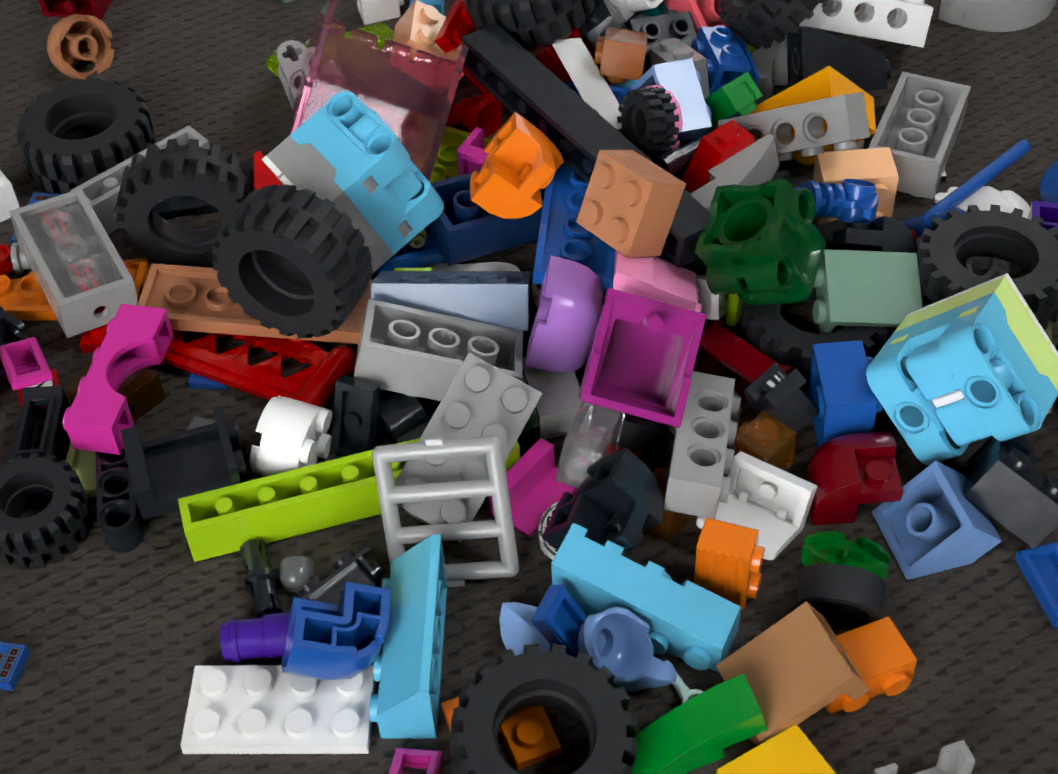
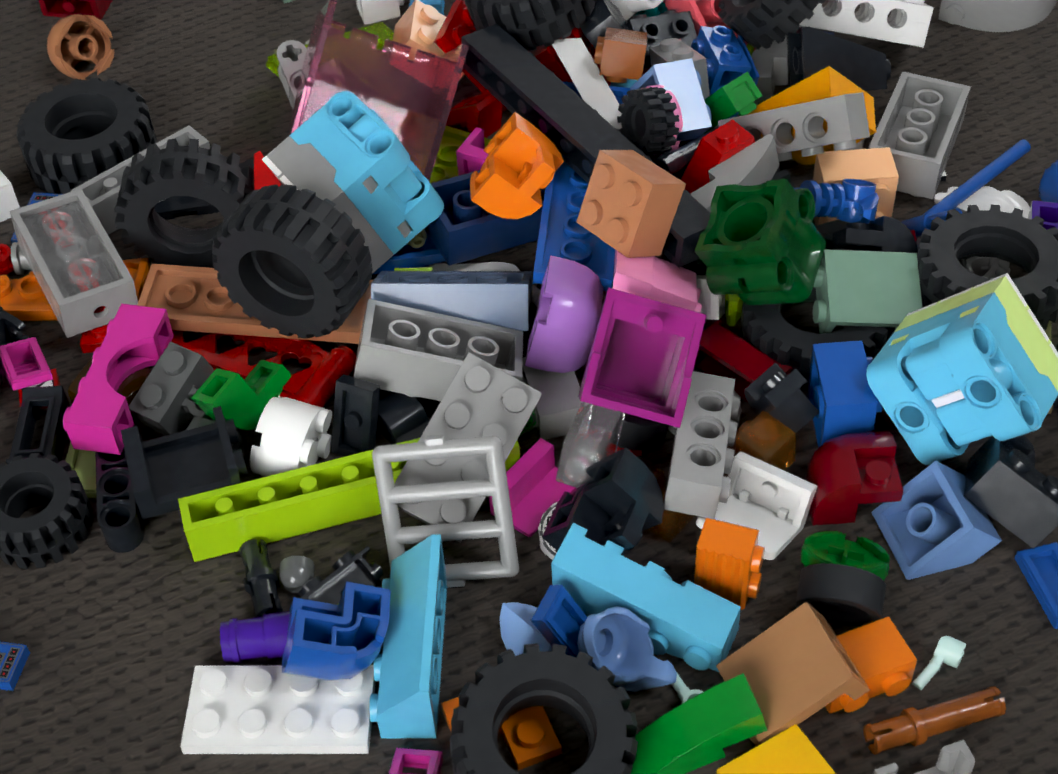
none -> dark grey brick [129,341,214,436]
none -> green brick [191,360,292,430]
none -> dark orange pin [863,686,1006,755]
none -> light aqua hand [912,636,966,690]

